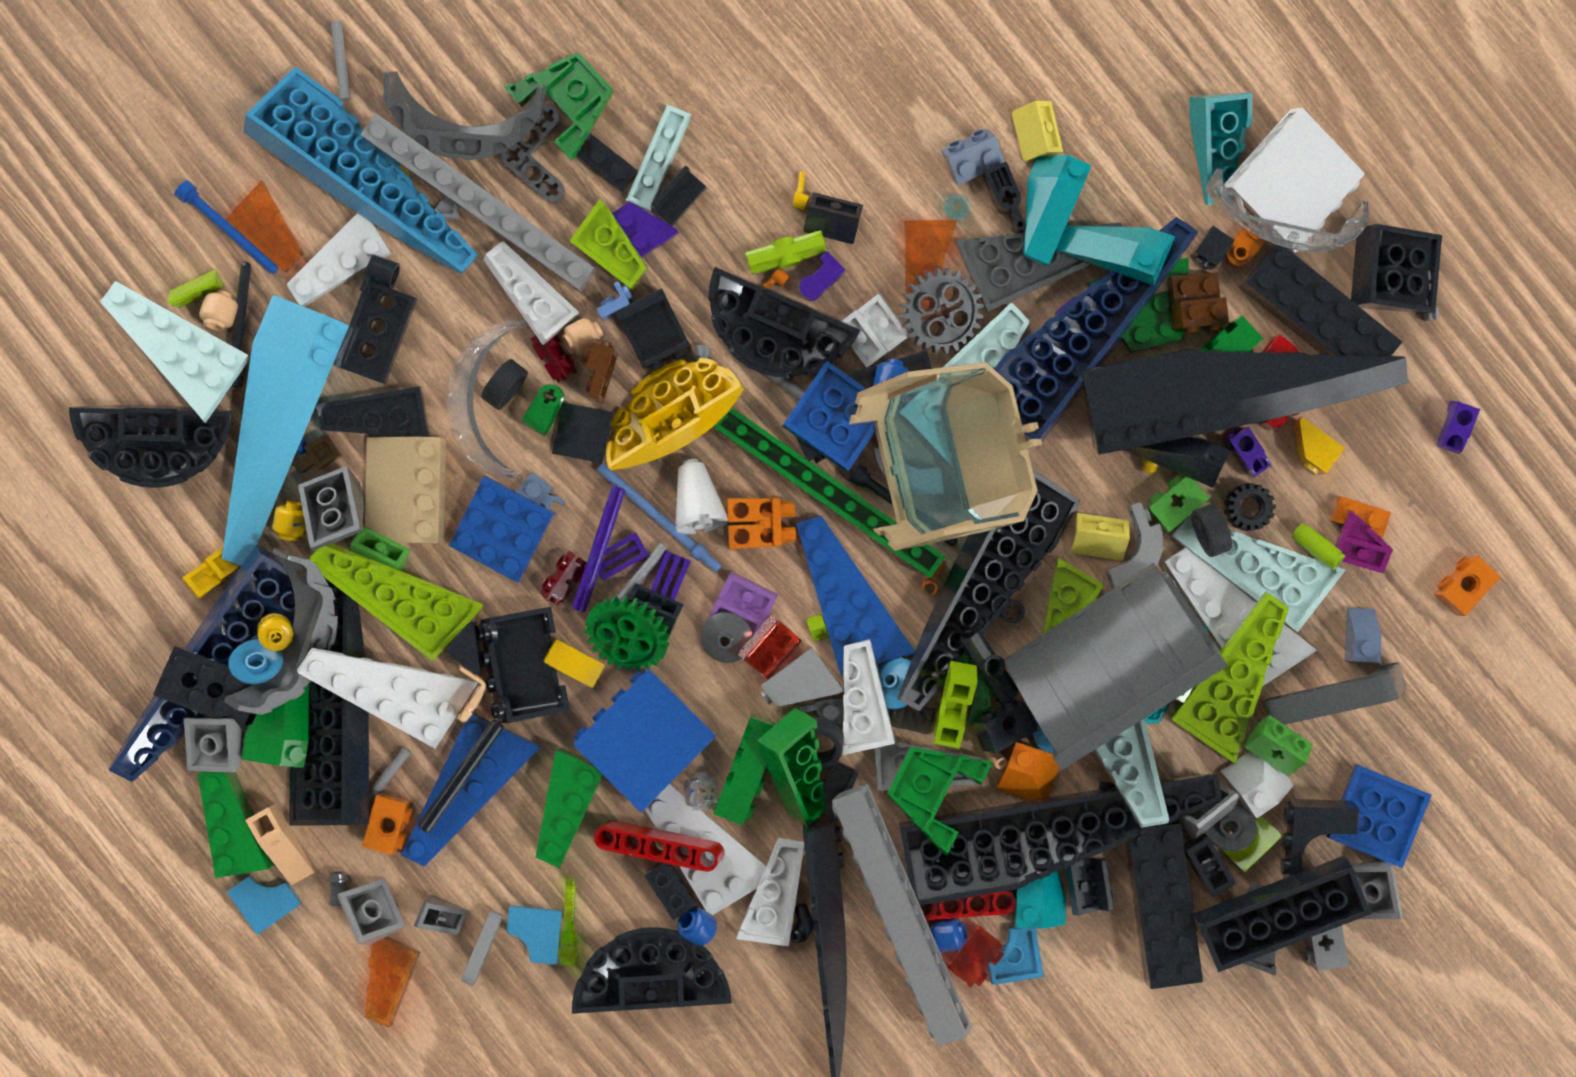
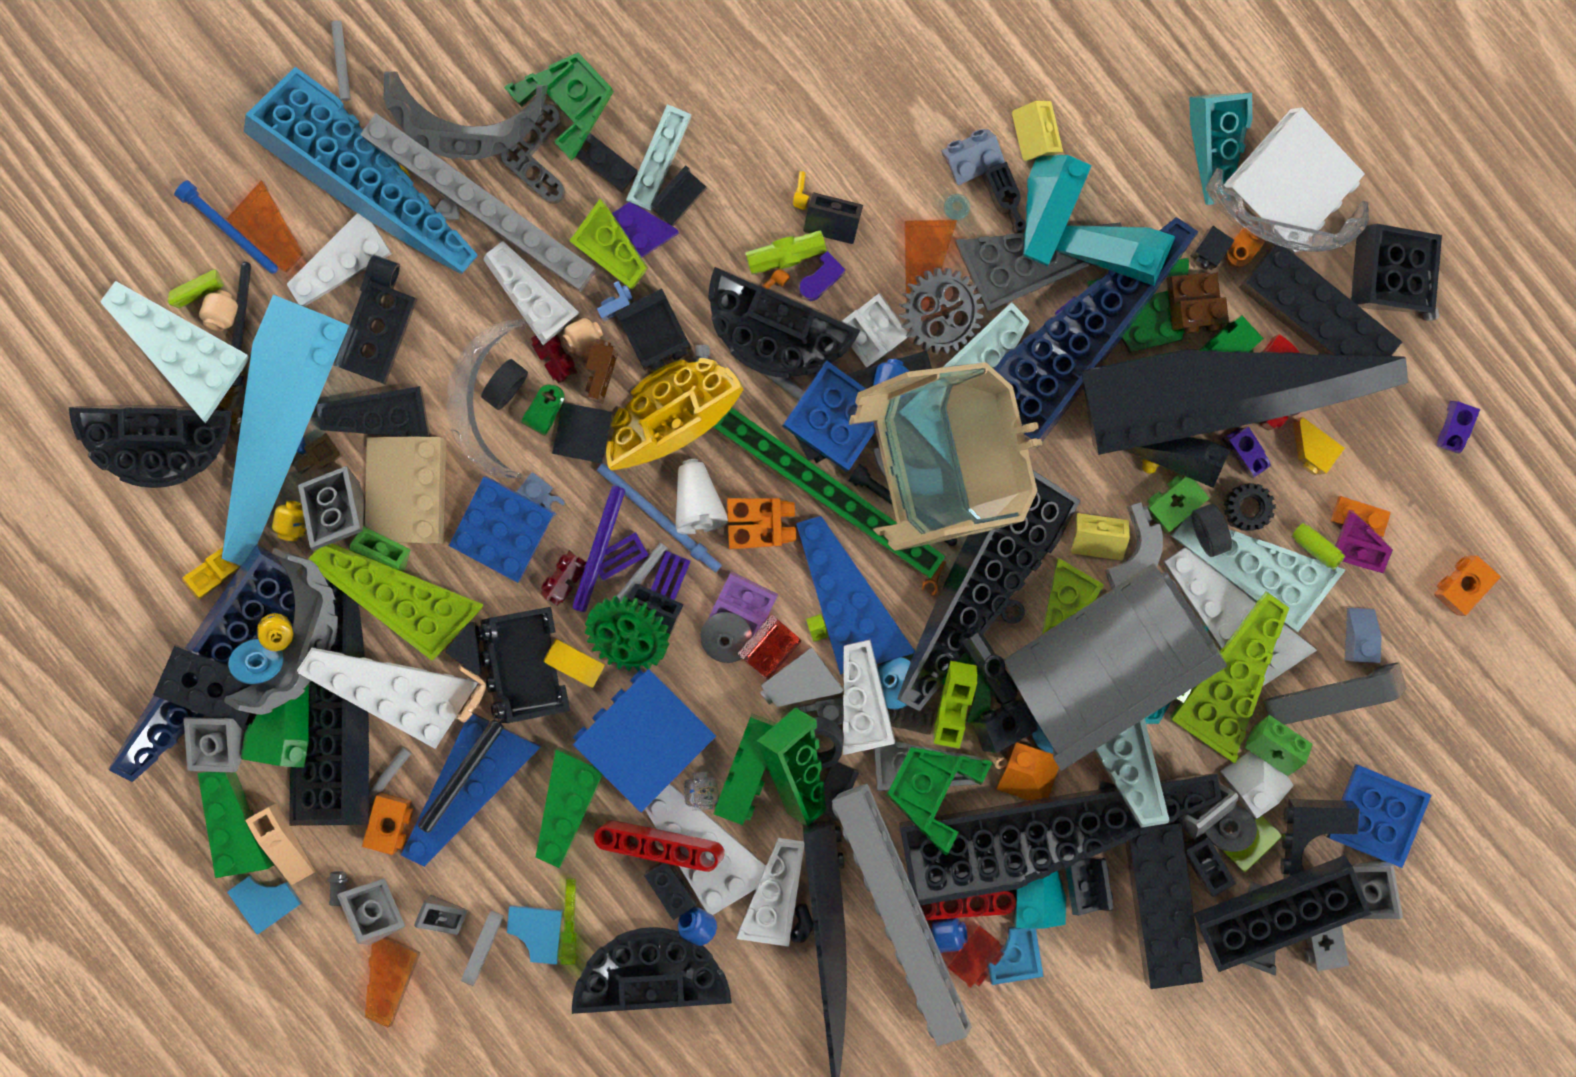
none -> dark brown plate [220,385,246,434]

